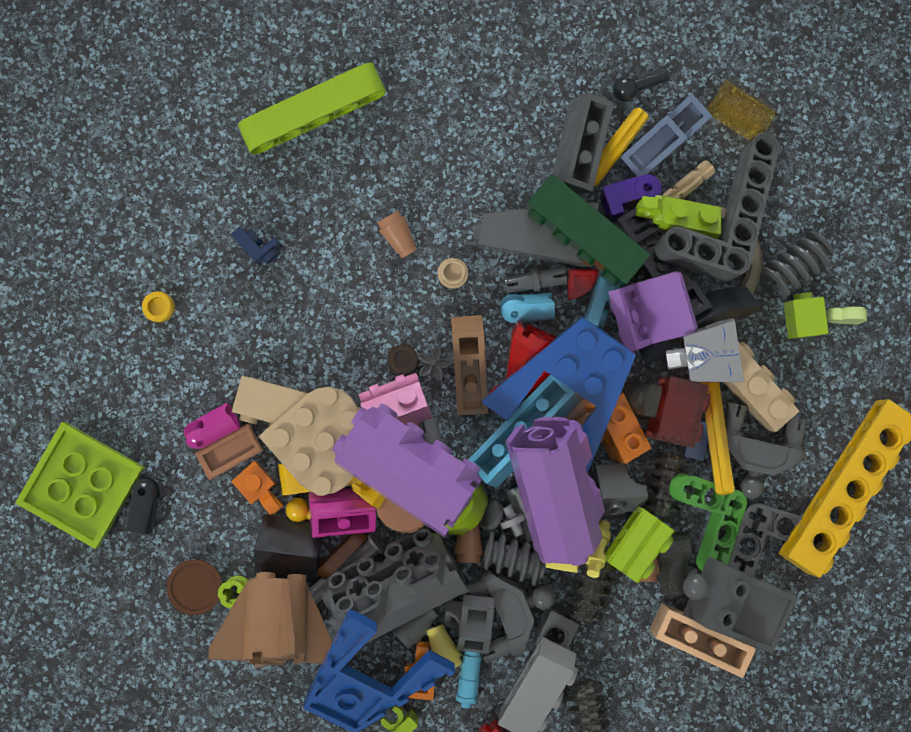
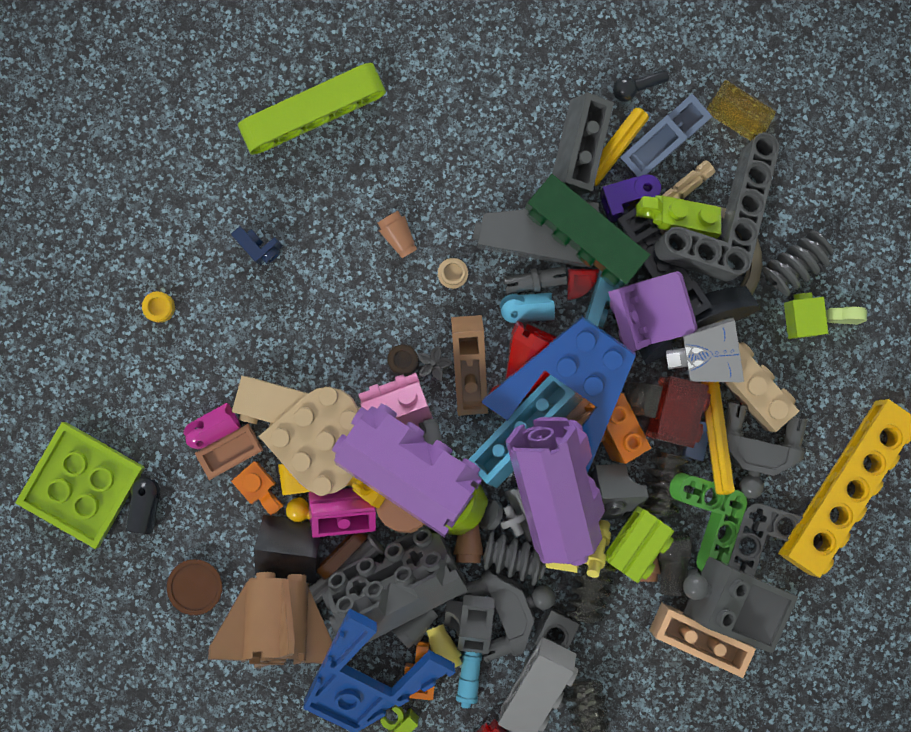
lime bush [218,575,249,608] -> none

